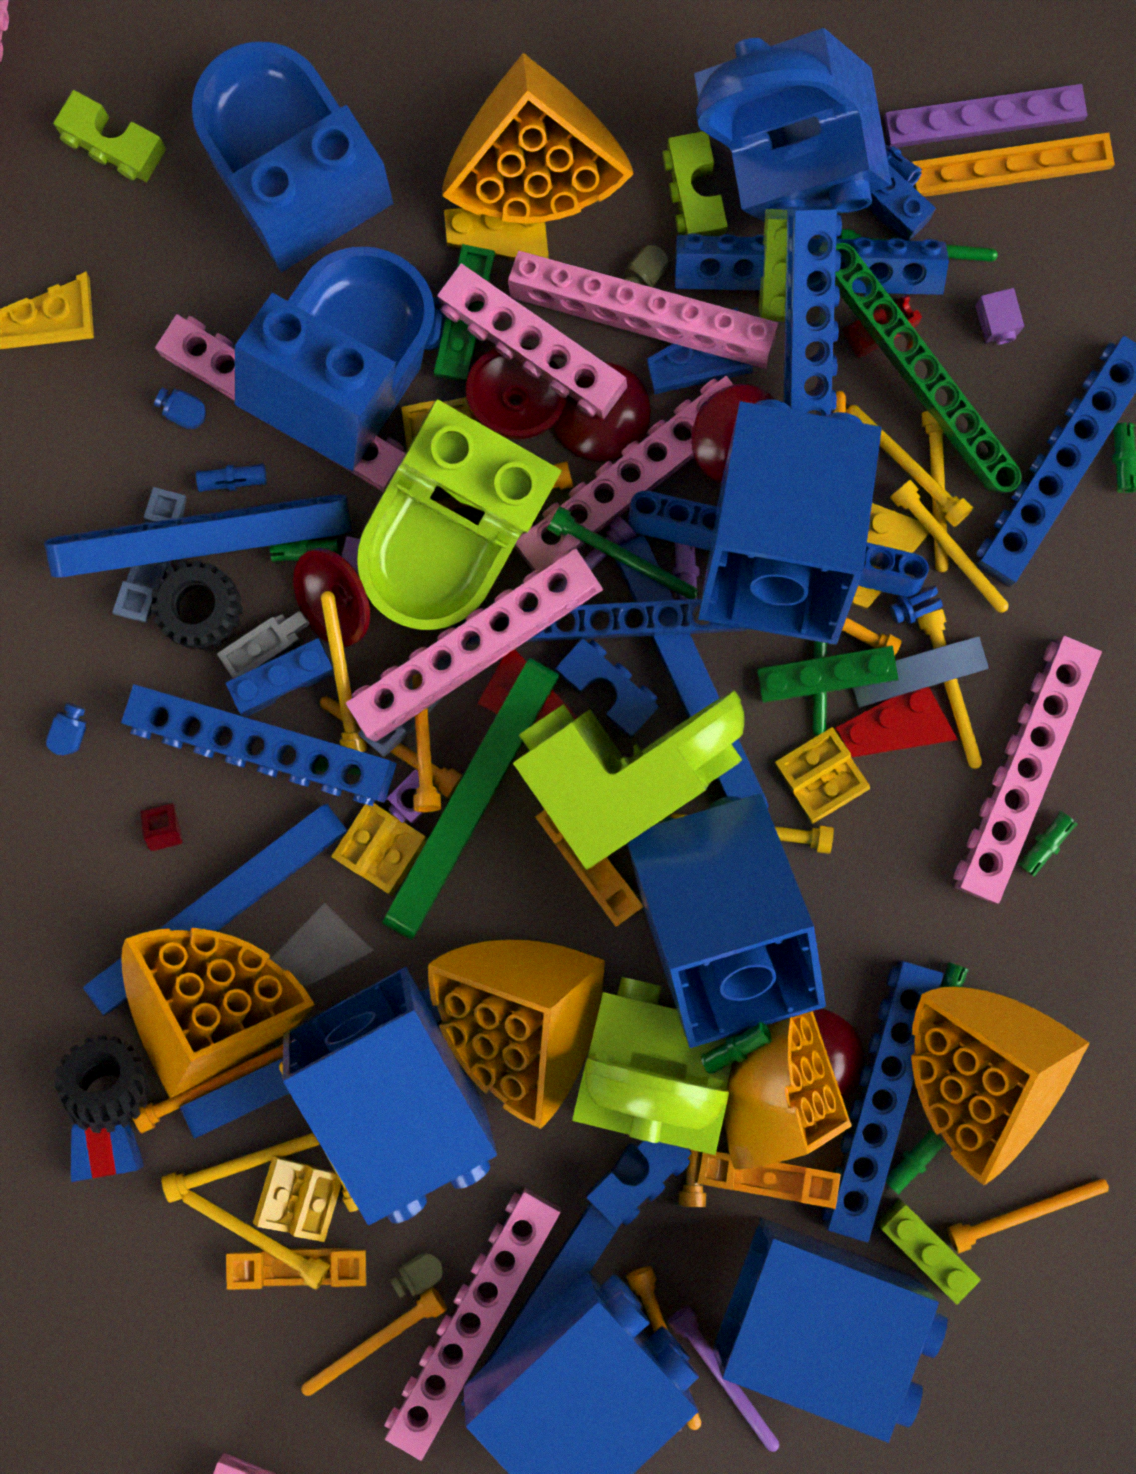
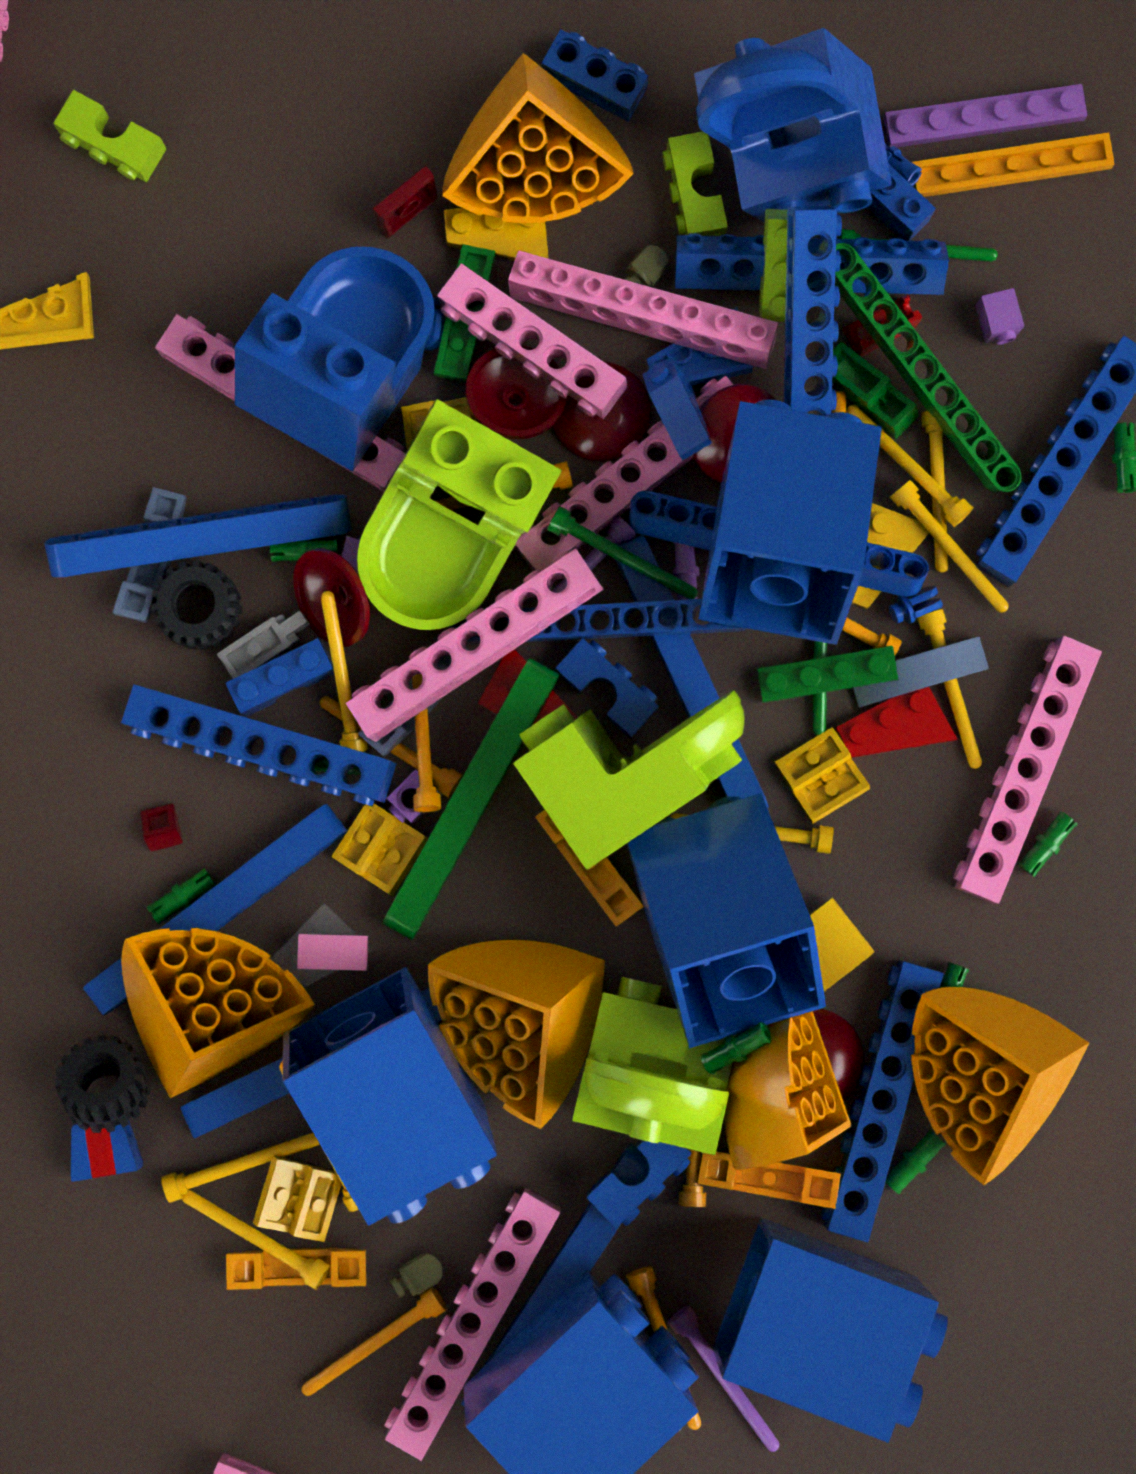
blue arm [46,703,87,755] -> none
light orange piece [132,1044,283,1134] -> none
blue arm [154,387,206,429] -> none
blue piece [192,42,394,273] -> none
blue pin [196,463,267,492] -> none
lime arch [876,1198,981,1305] -> none
light orange piece [947,1178,1109,1254] -> none
none -> green pin [146,868,216,924]
none -> bright pink tile [297,934,369,971]
none -> dark red tile [373,166,438,239]
none -> blue brick [541,29,648,122]
none -> blue slope [642,357,712,460]
none -> yellow slope [809,897,875,991]
none -> green slope [832,342,919,439]

